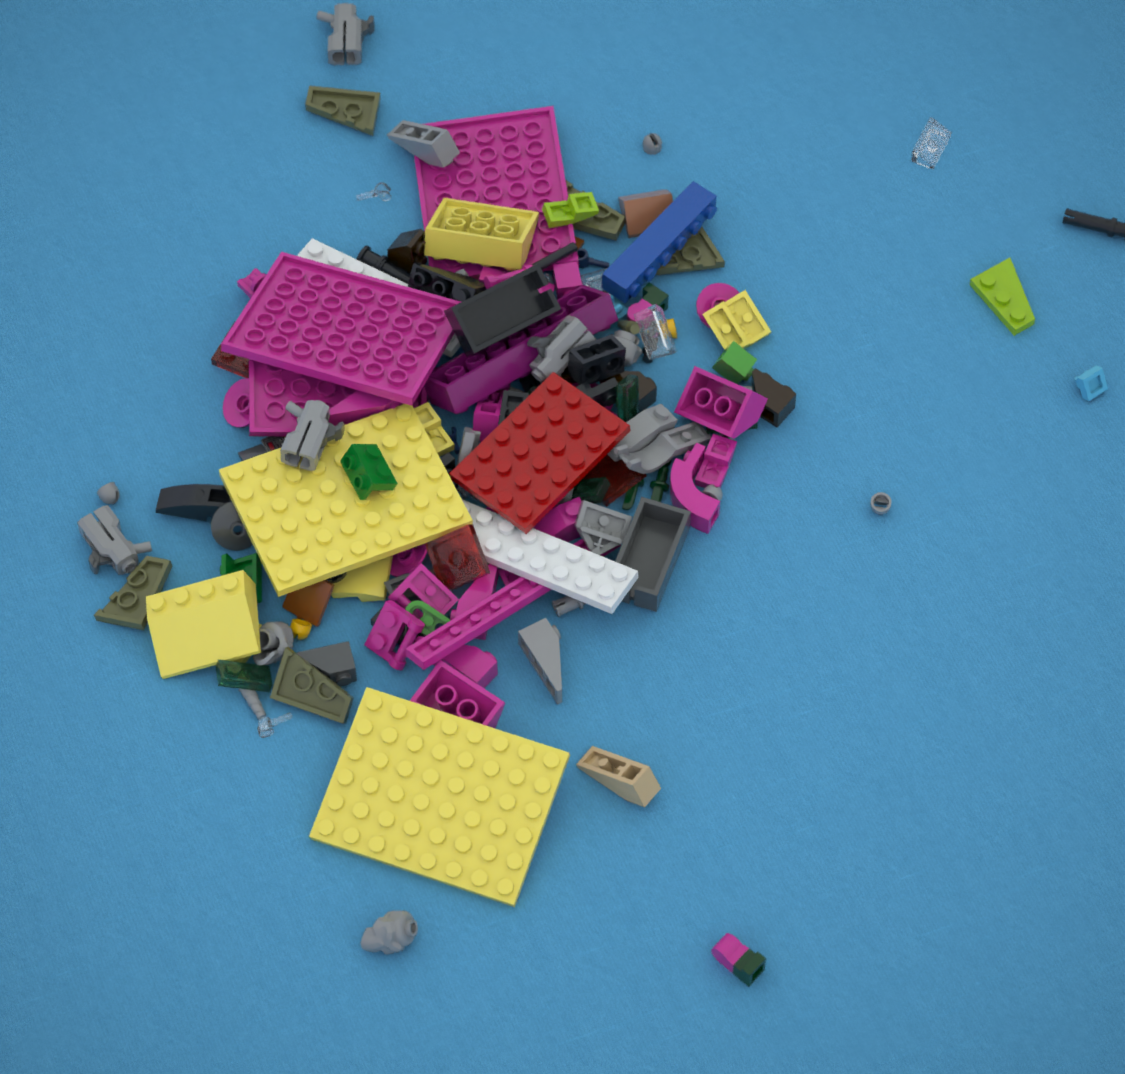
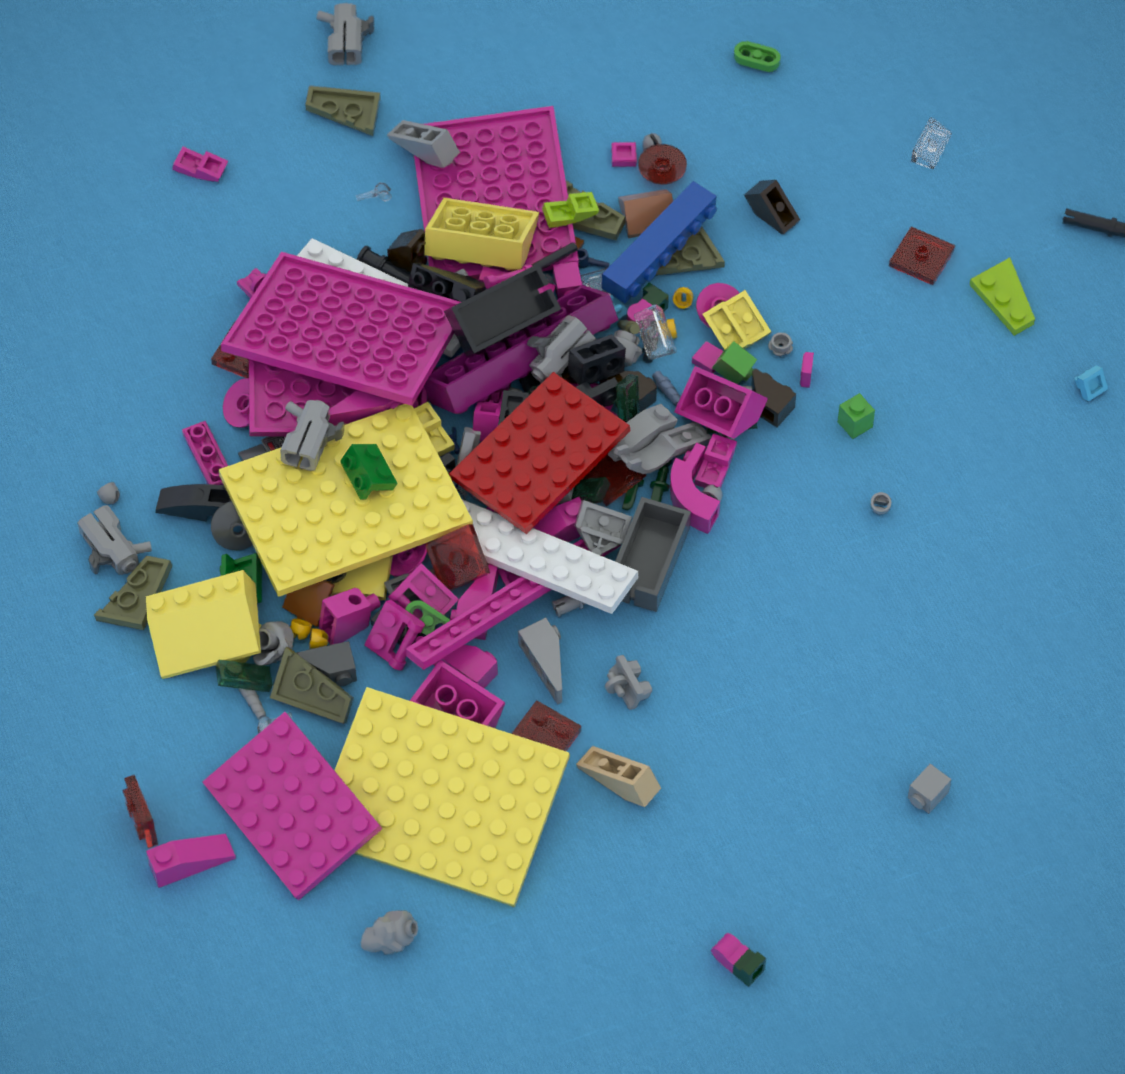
none -> clear red plate [122,775,158,848]
none -> dark pink slope [146,834,236,888]
none -> dark pink slope [172,147,228,182]
none -> dark pink tile [182,420,228,485]
none -> dark pink plate [202,712,383,900]
none -> yellow hinge [309,628,329,649]
none -> dark pink torso [318,588,380,645]
none -> clear red plate [511,700,581,751]
none -> light grey hips [605,655,652,710]
none -> dark pink tile [612,142,636,167]
none -> clear red dish [638,144,687,184]
none -> sand blue animal [652,371,680,406]
none -> yellow hinge [673,287,693,309]
none -> dark pink tile [692,341,723,373]
none -> bright green plate [734,41,781,72]
none -> slope [744,180,800,234]
none -> light grey plate [768,332,793,356]
none -> dark pink tile [800,352,814,388]
none -> bright green brick [837,393,875,439]
none -> clear red plate [889,226,955,285]
none -> light grey brick [908,764,952,814]

